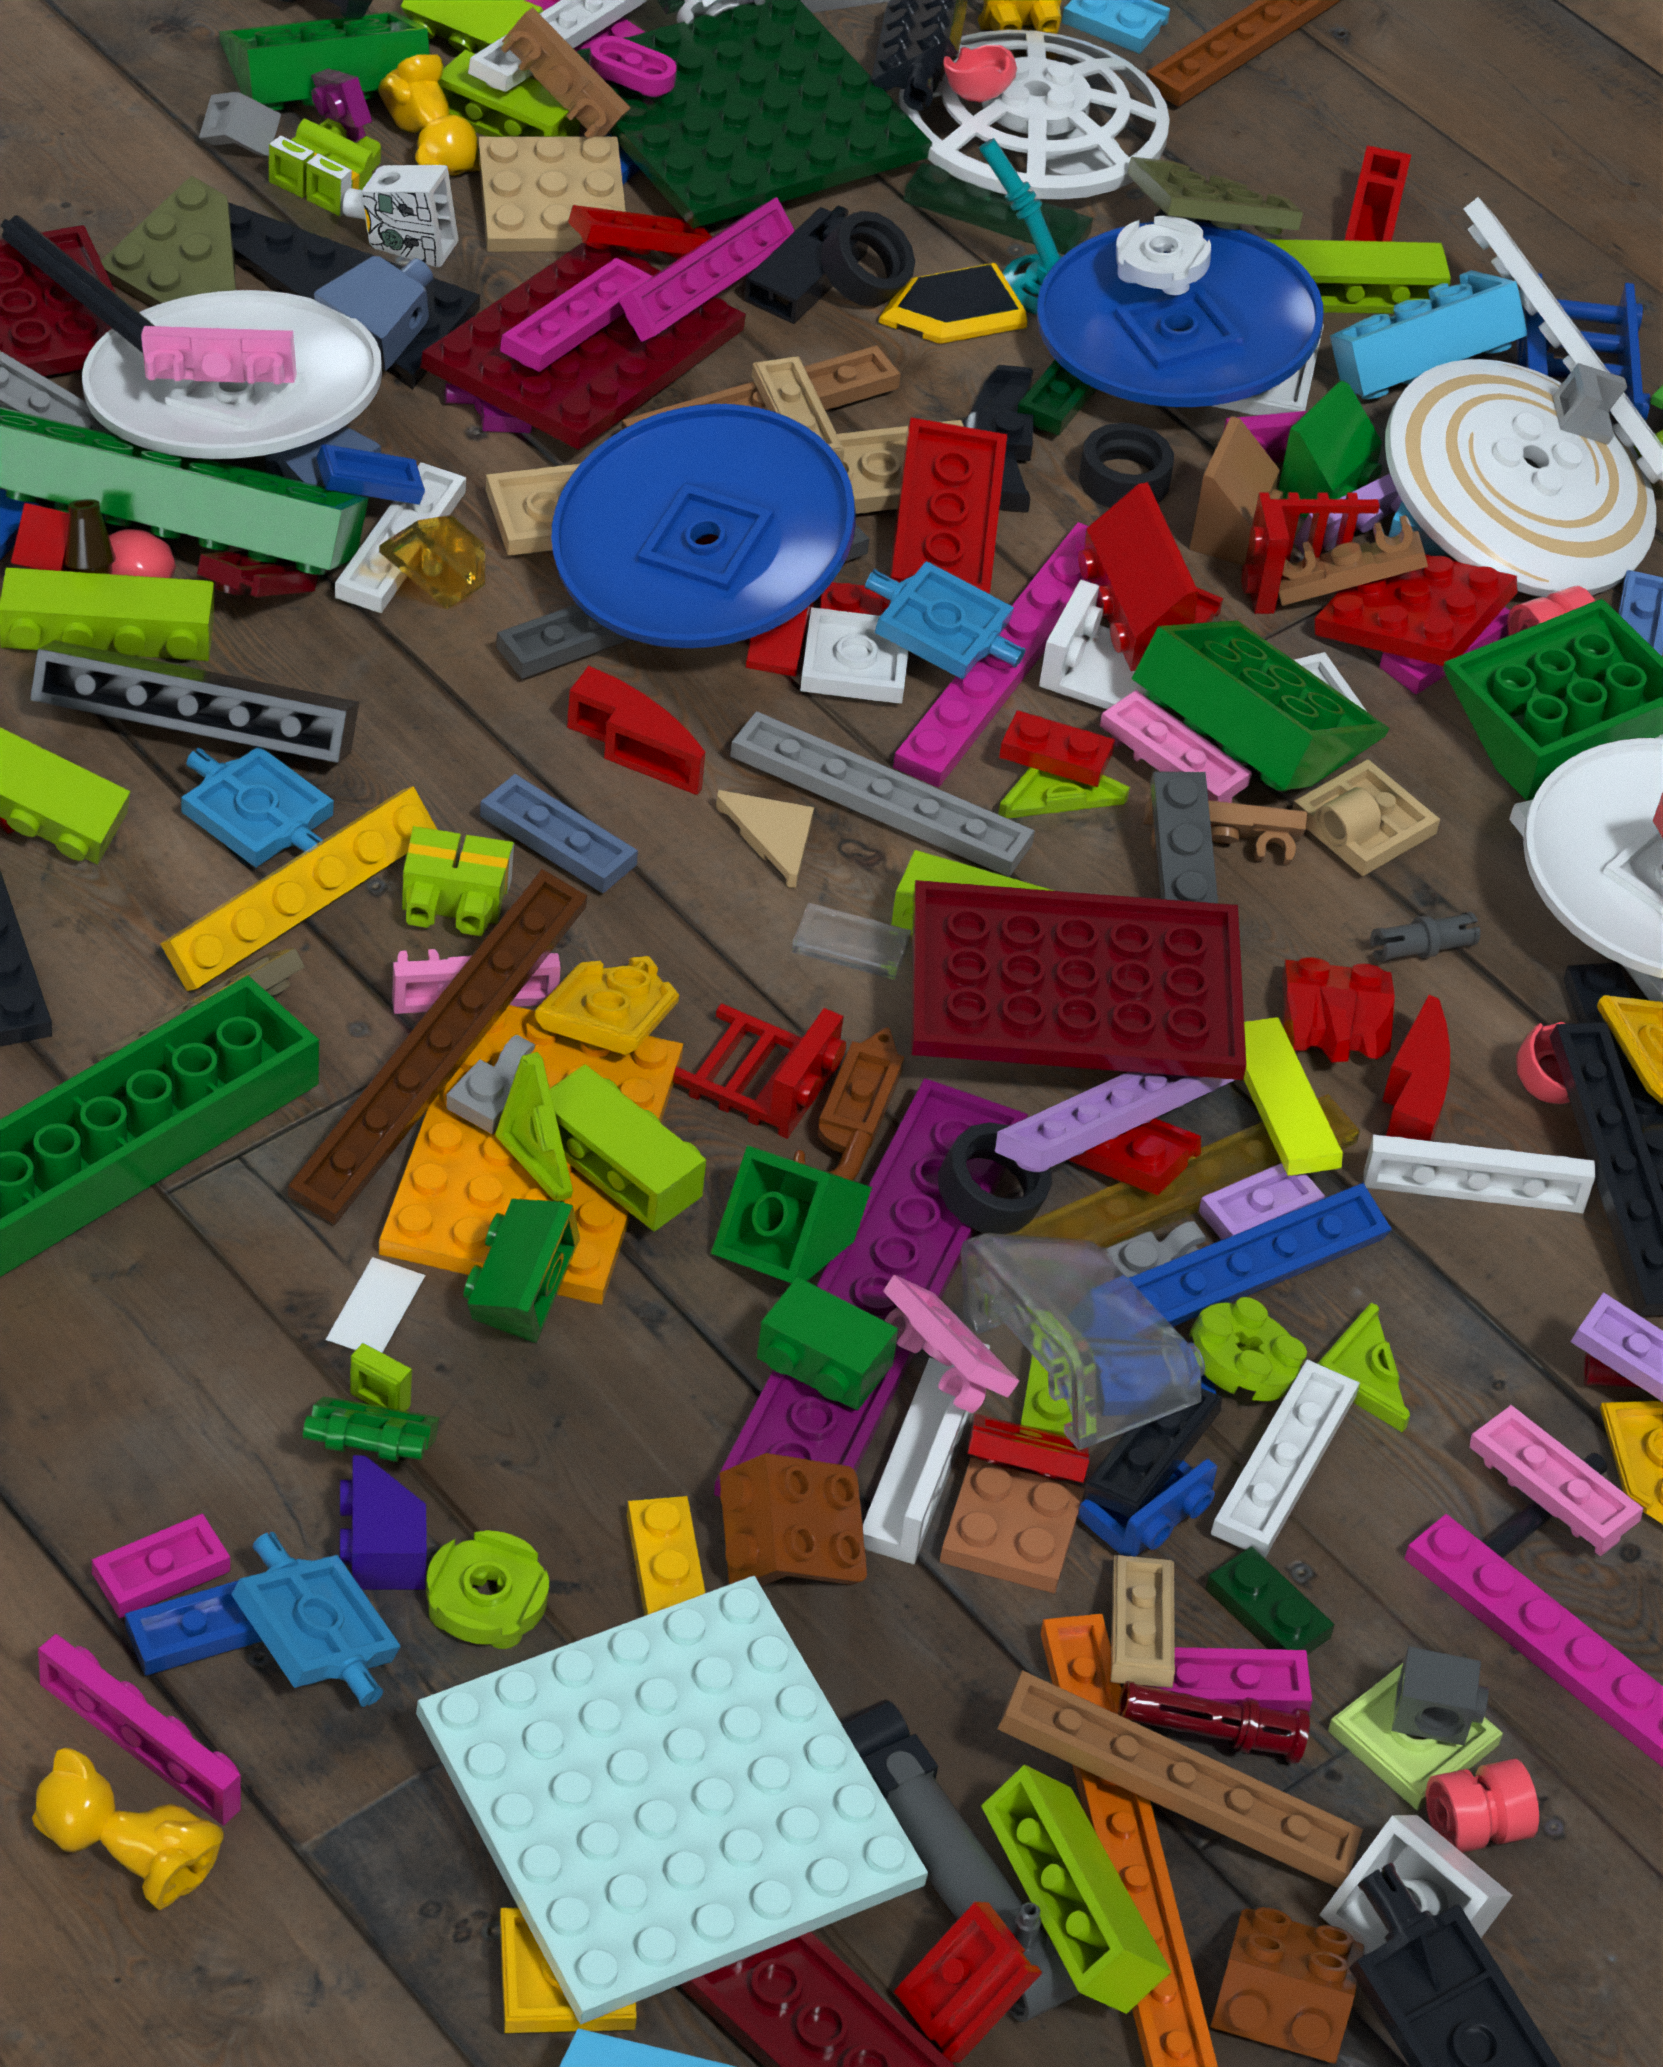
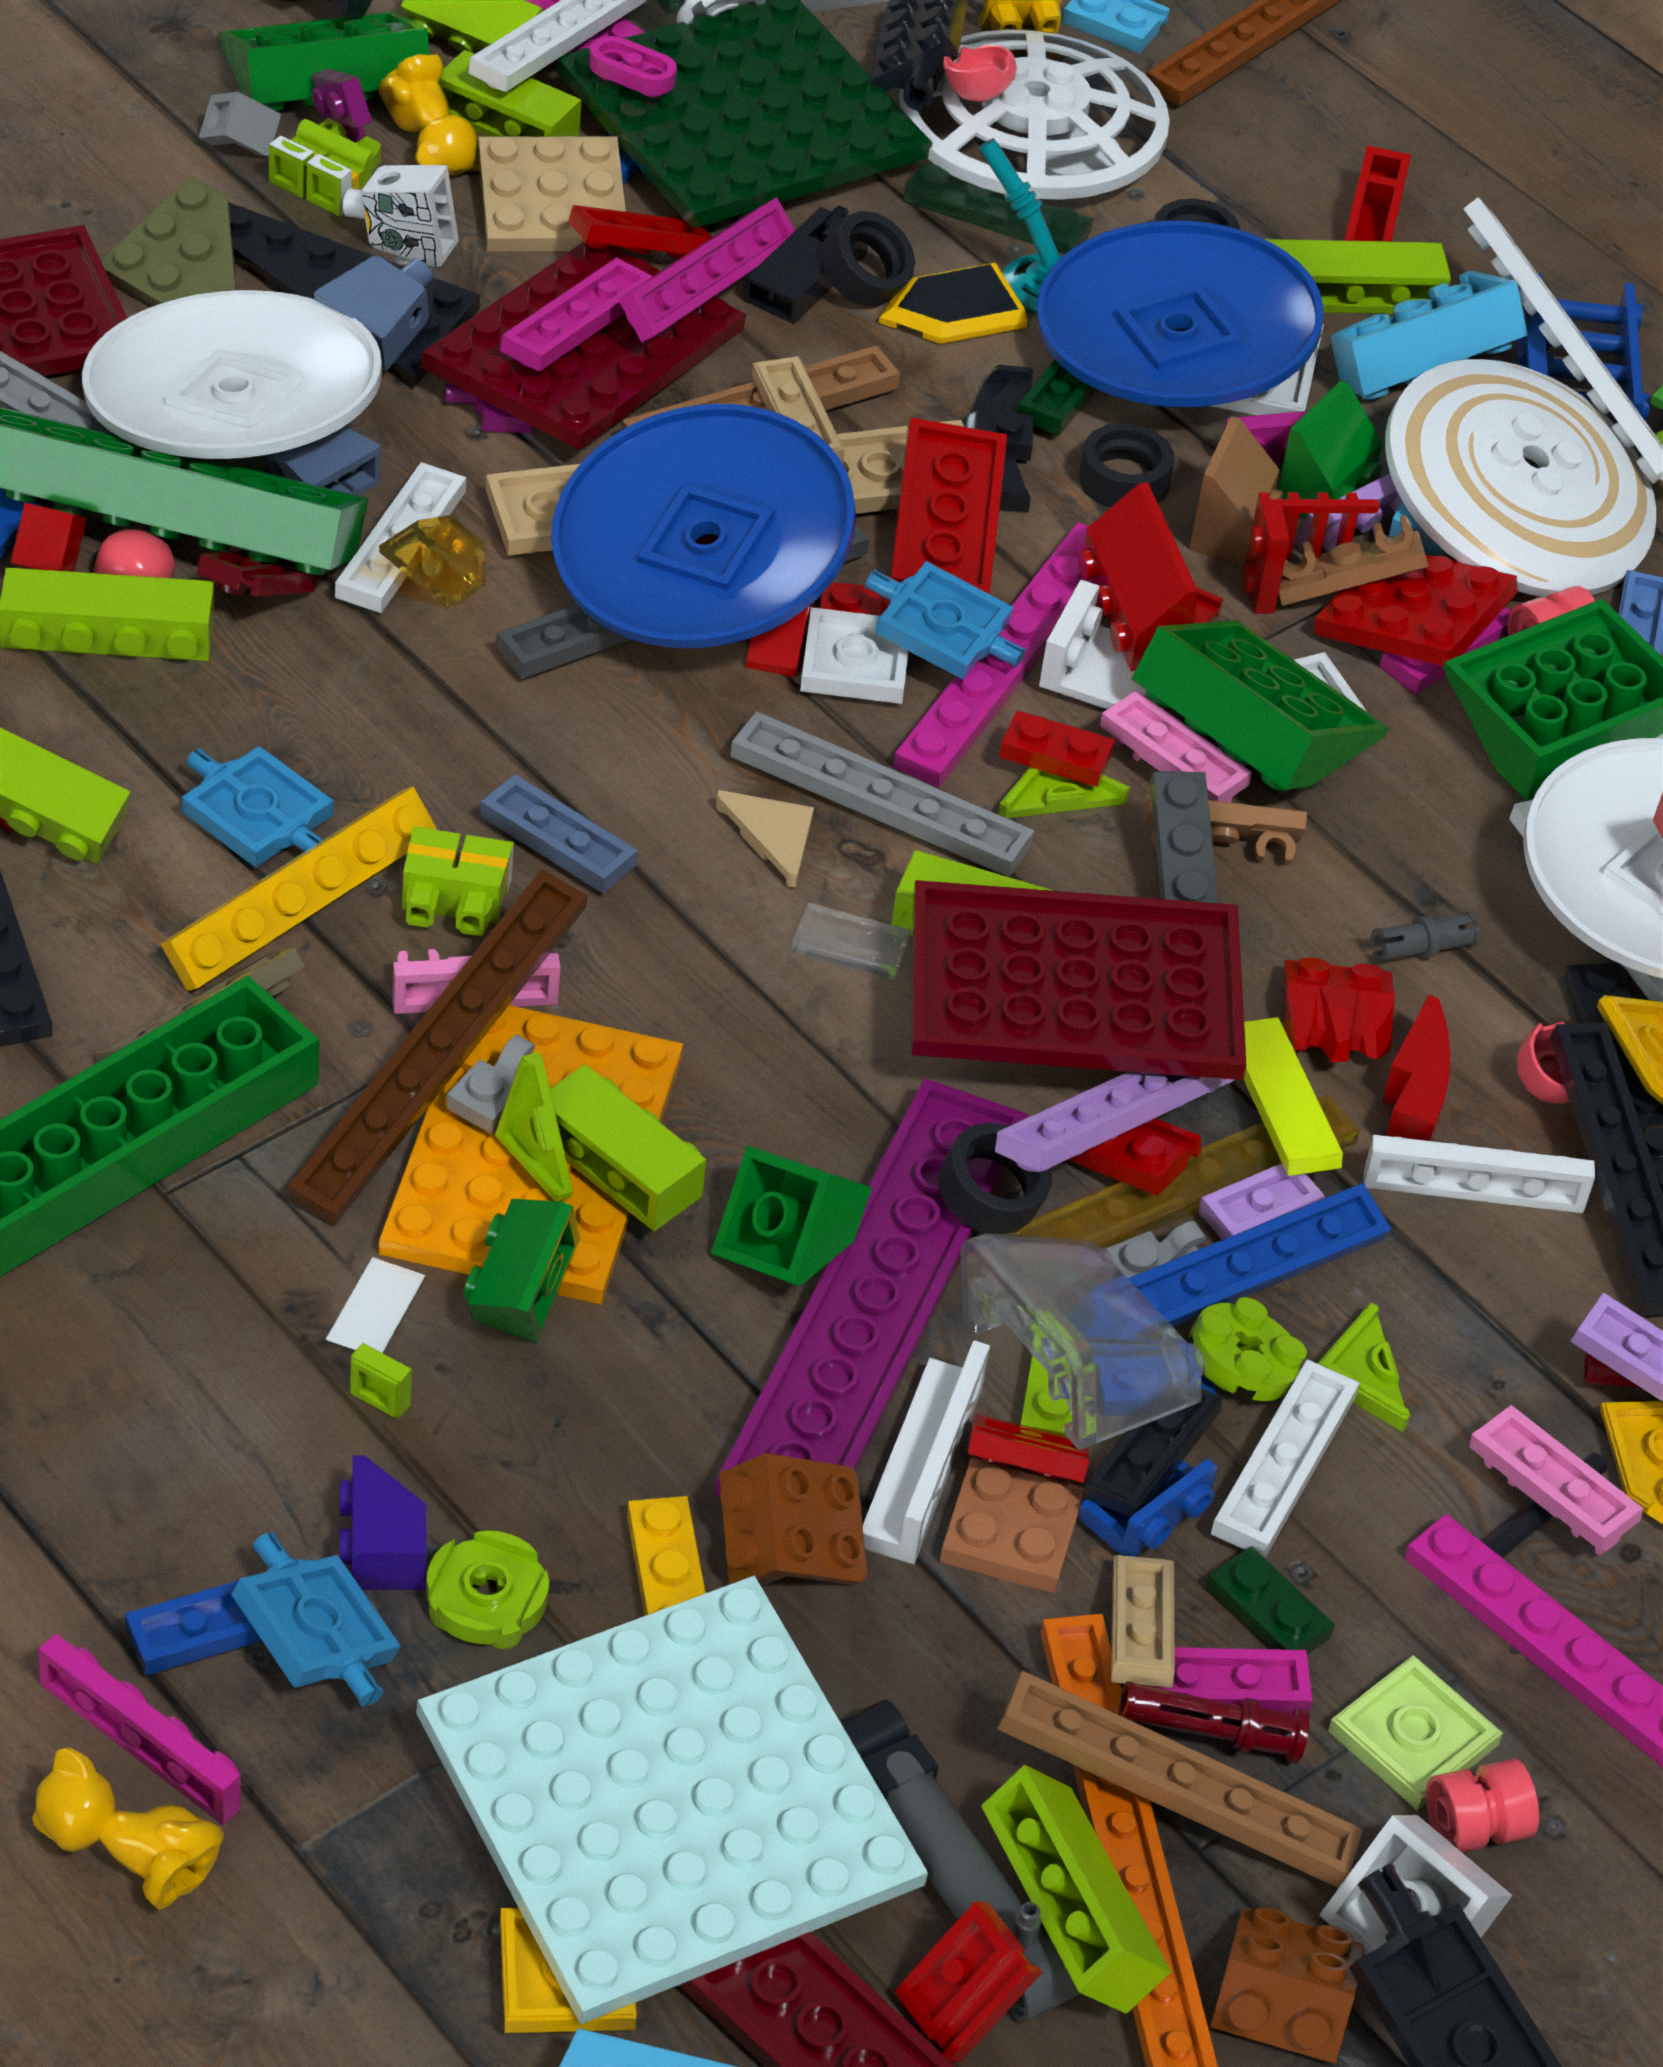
black axle [1,215,155,353] -> none
black brick [30,640,359,763] -> none
dark brown cone [65,499,116,574] -> none
dark pink plate [92,1513,230,1618] -> none
bright pink plate [141,326,297,384] -> none
green plate [303,1396,440,1462] -> none
blue tile [316,444,425,505] -> none
medium nougat plate [501,7,631,138] -> none
yellow tile [535,956,679,1055] -> none
red slope [567,665,706,796] -> none
red plate [673,1003,846,1139] -> none
green brick [757,1277,898,1411] -> none
dark orange plate [793,1027,905,1180] -> none
bright pink plate [883,1275,1019,1413] -> none
white plate [1116,216,1211,295] -> none
olive plate [1127,157,1303,234] -> none
tan plate [1292,759,1440,876] -> none
dark grey brick [1392,1646,1489,1745] -> none
light grey panel [1553,363,1627,444] -> none

